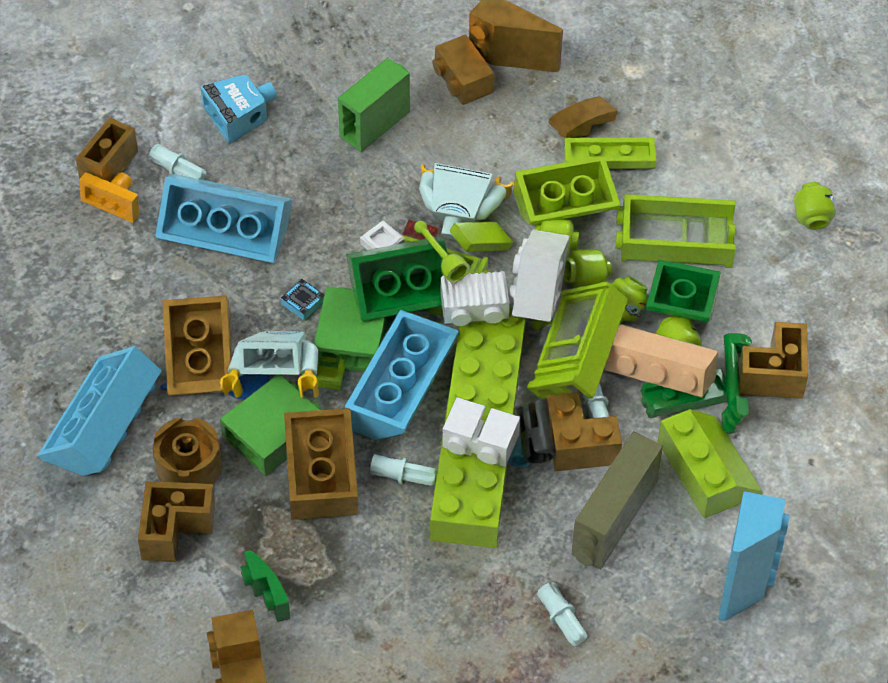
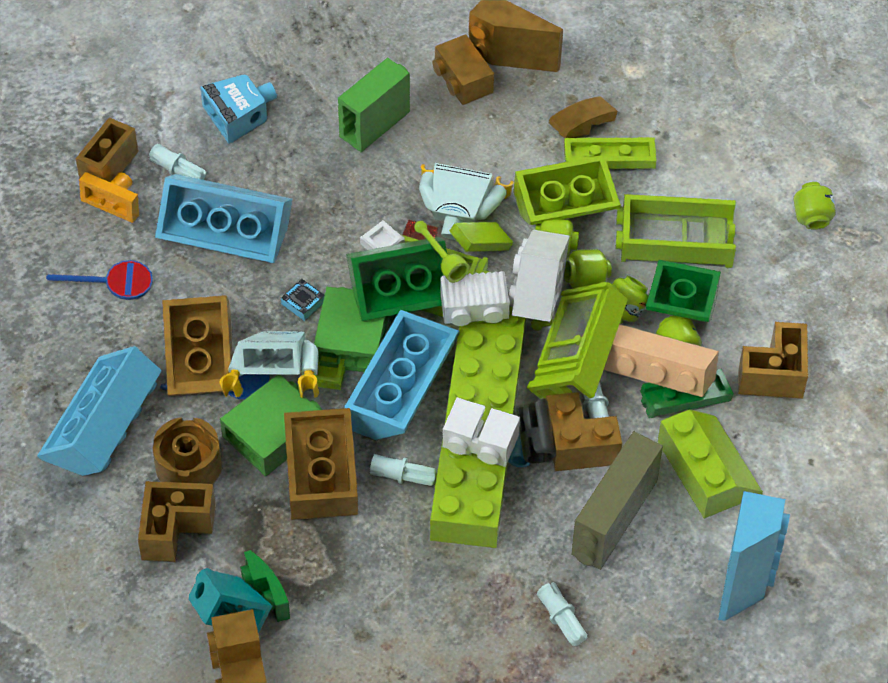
green hinge [721,333,752,434] -> none
none -> piece [46,260,153,300]
none -> teal torso [189,568,272,633]

